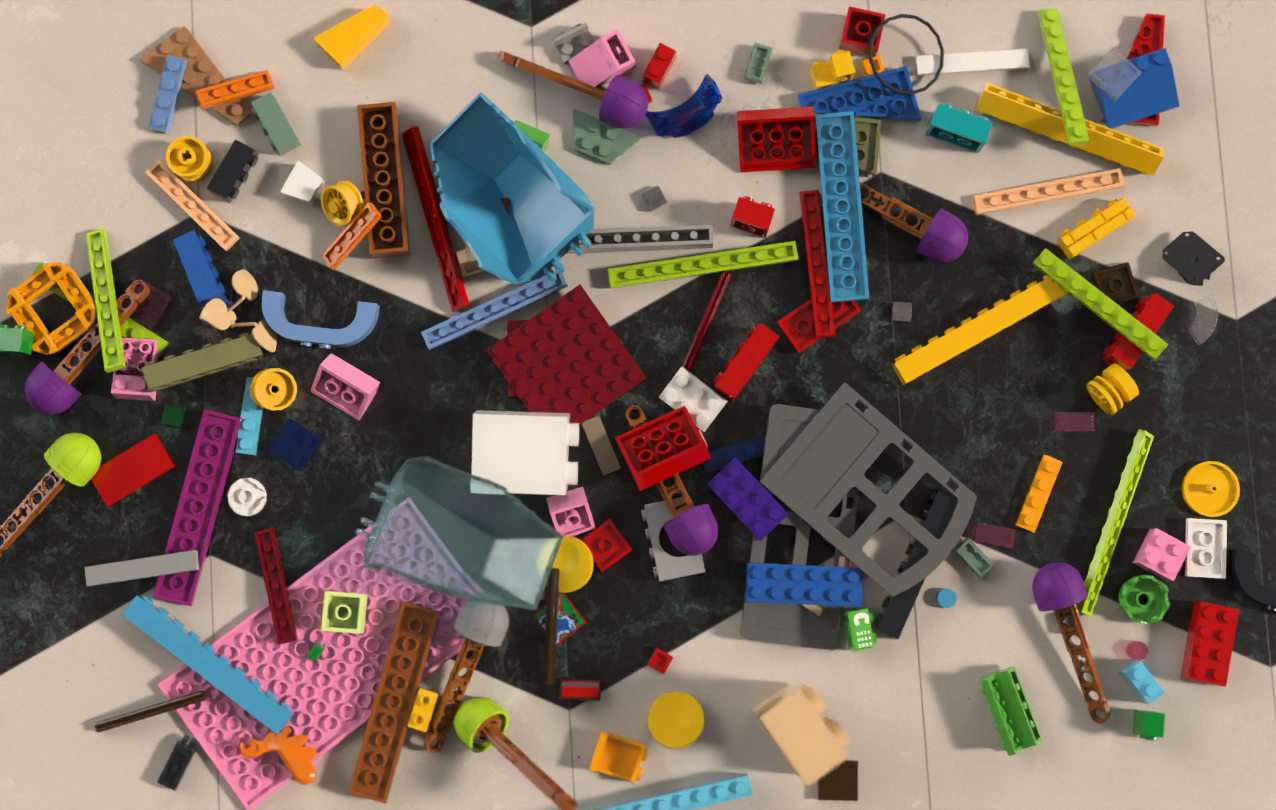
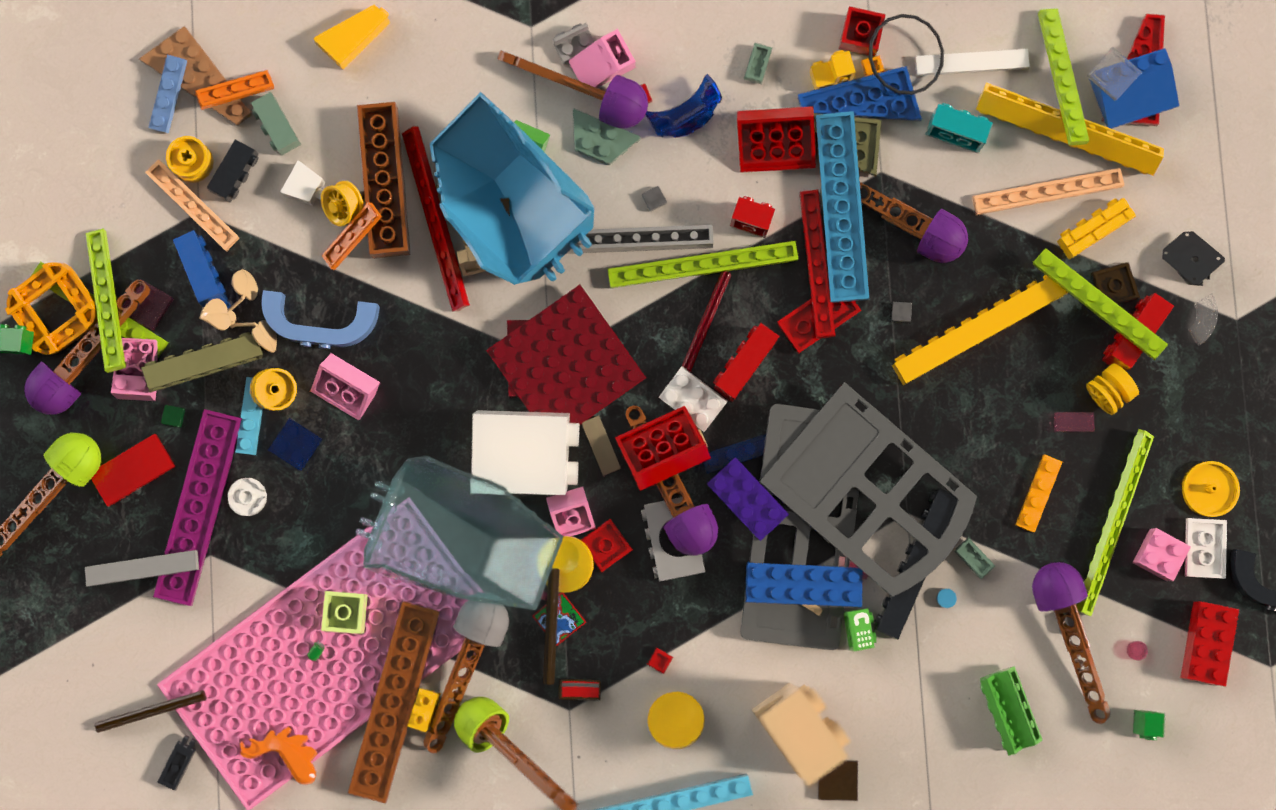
dark azure brick [122,595,295,734] -> none
dark red tile [254,527,298,645] -> none
medium blue plate [421,271,568,350] -> none
light orange panel [589,730,648,784] -> none
red brick [643,43,677,90] -> none
clear pink tile [973,522,1016,549] -> none
bright green plate [1118,575,1170,624] -> none
medium azure brick [1119,660,1165,704] -> none

